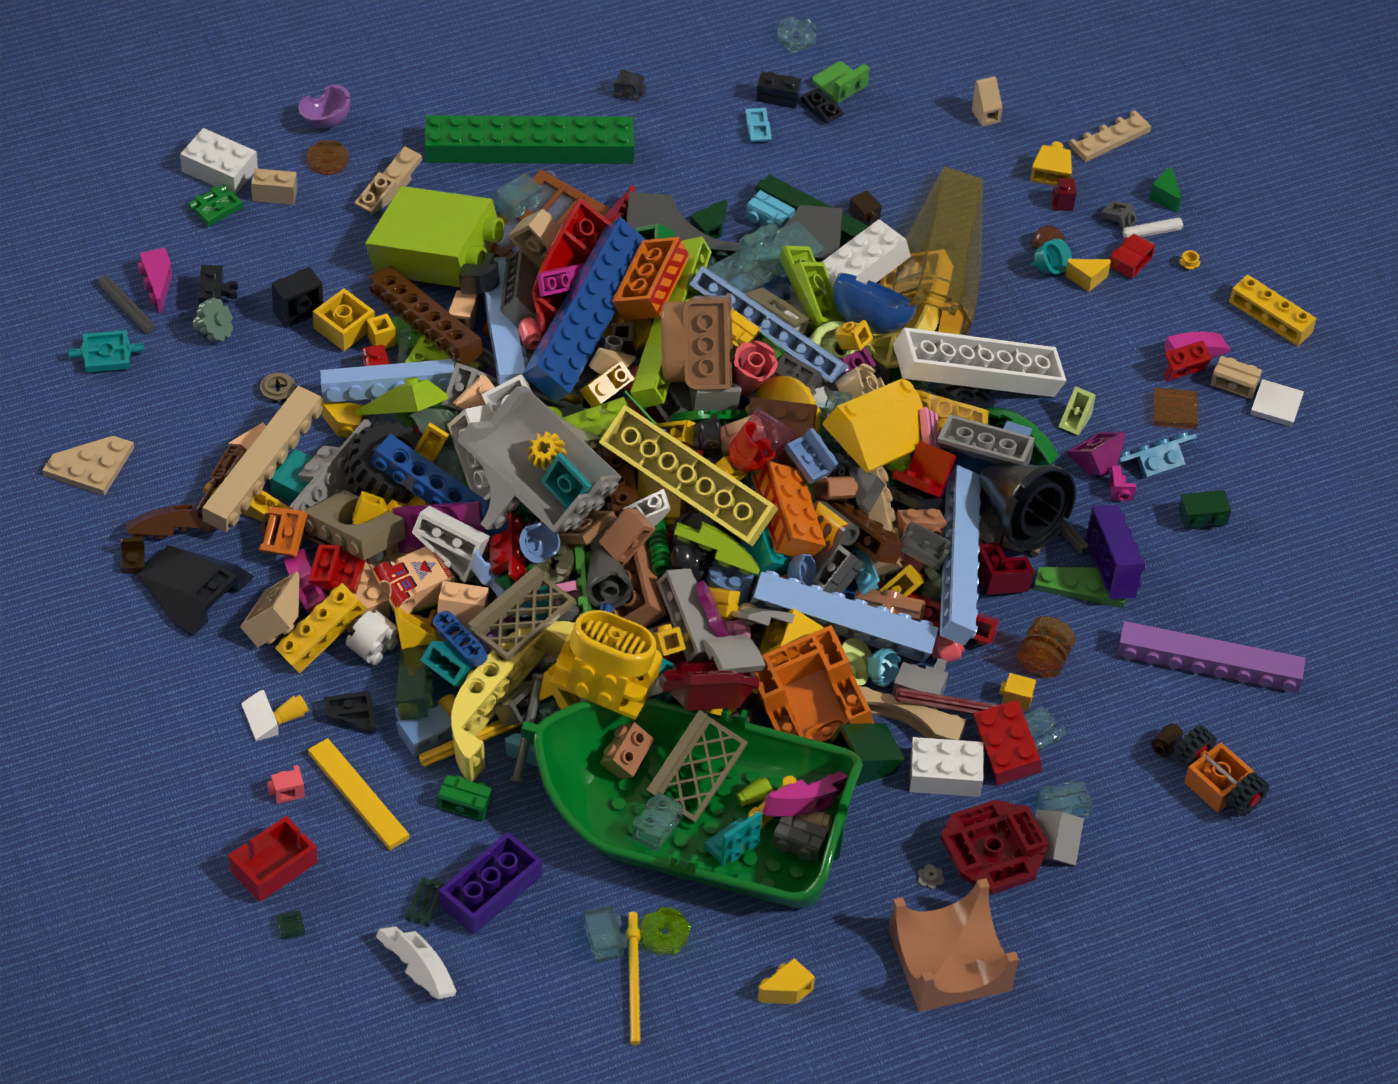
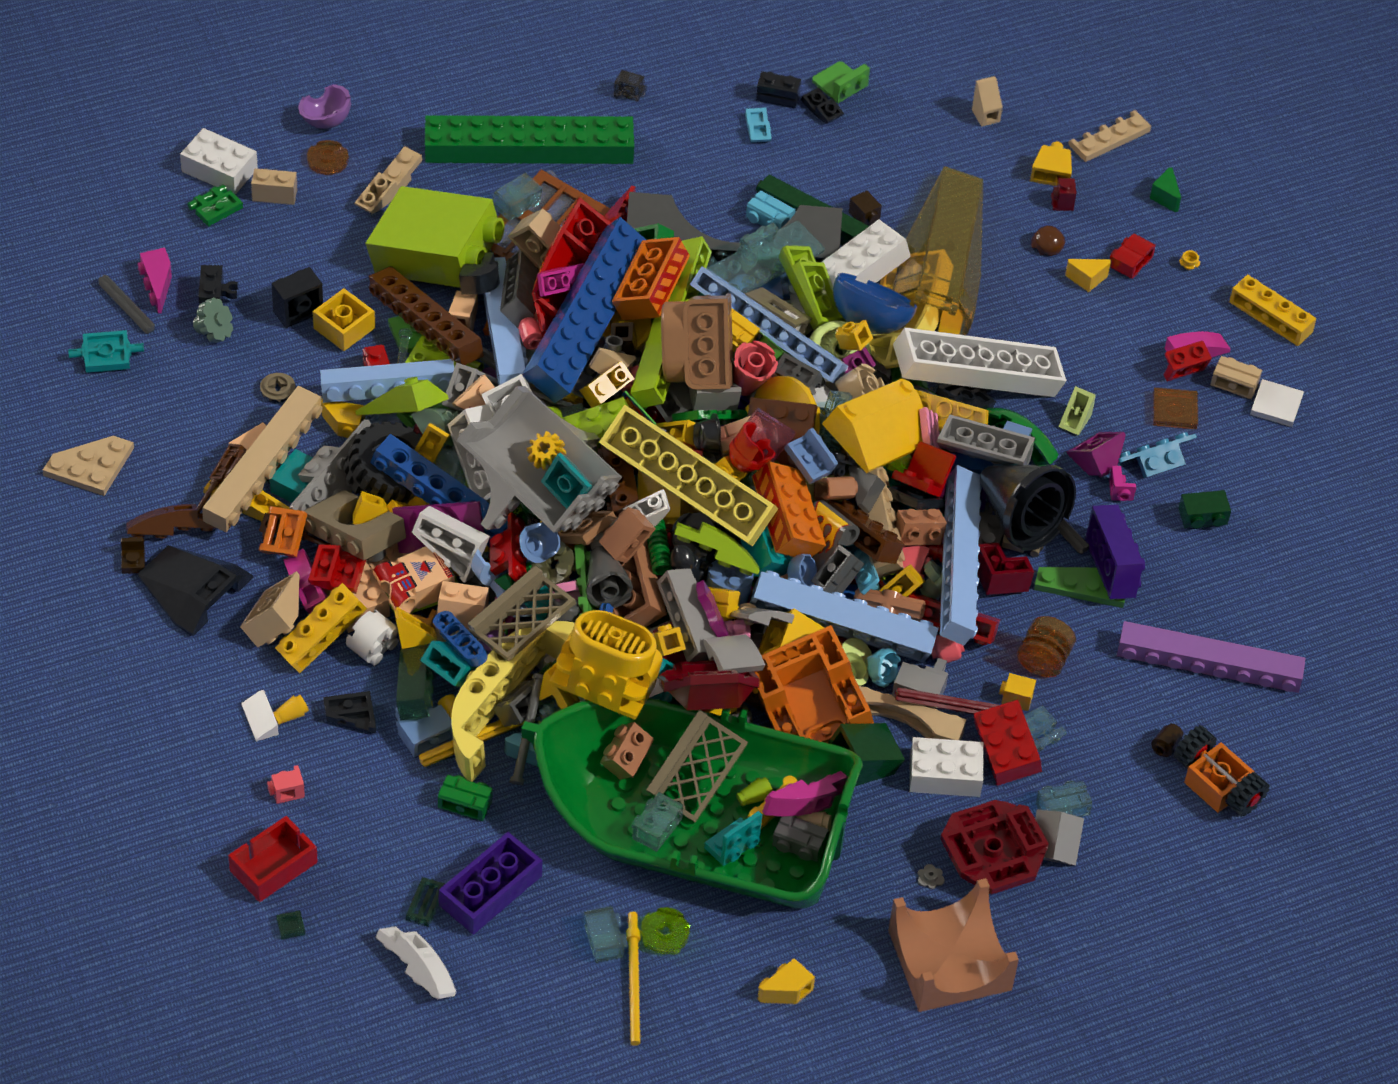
yellow tile [308,738,410,851] -> none
yellow brick [367,314,396,349] -> none
dark green slope [690,199,727,239] -> none
clear light blue plate [777,16,817,53] -> none
dark grey hinge [900,521,951,571] -> none
teal piece [1031,239,1072,274] -> none
dark grey bracket [1101,201,1137,232] -> none
white axle [1123,218,1183,239] -> none

